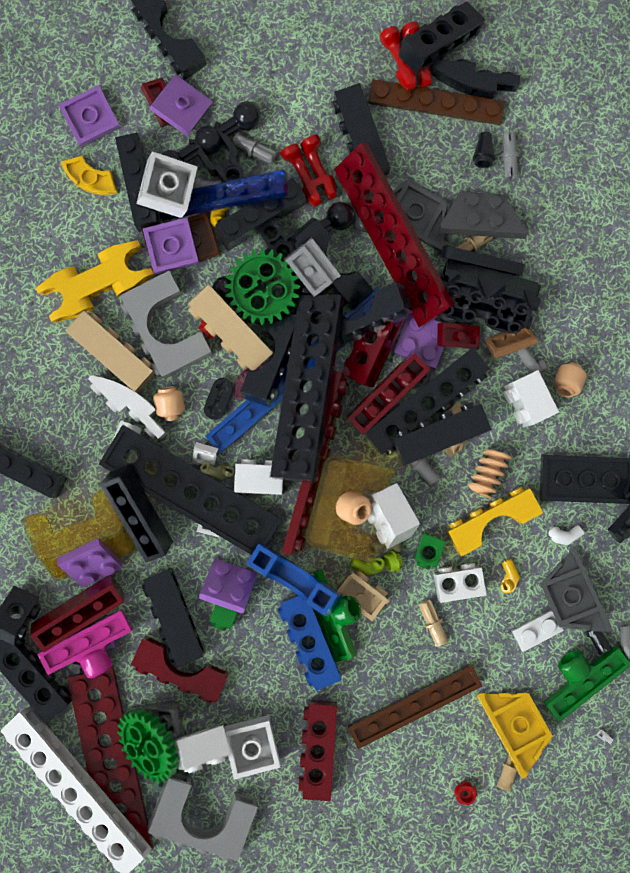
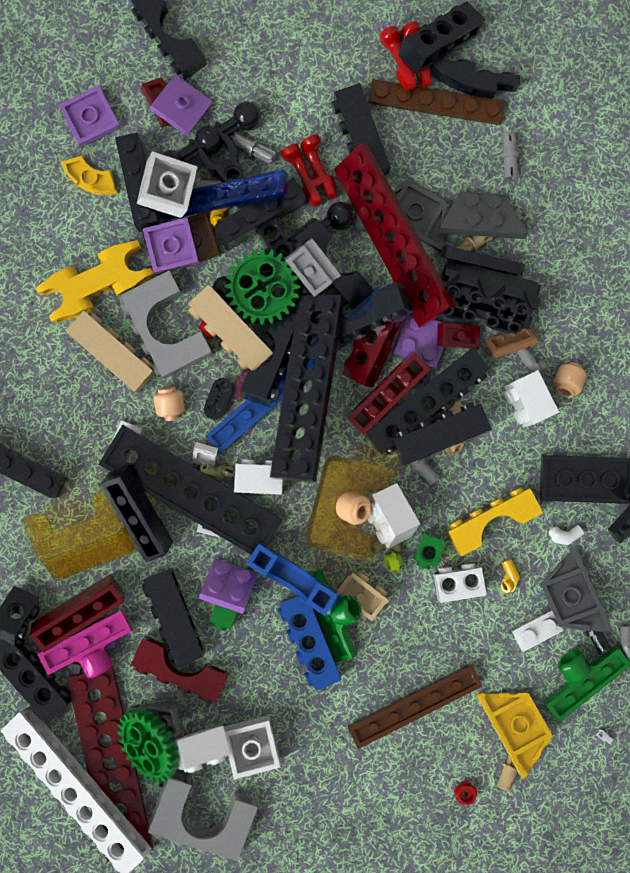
medium lavender plate [57,538,123,588] -> none
white slope [88,375,168,440] -> none
dark red plate [282,370,349,555] -> none
dark red brick [298,700,337,801] -> none
lime arm [349,556,385,576] -> none
tan axle [419,600,449,647] -> none
light nougat piece [468,449,512,500] -> none
black cone [473,132,495,168] -> none

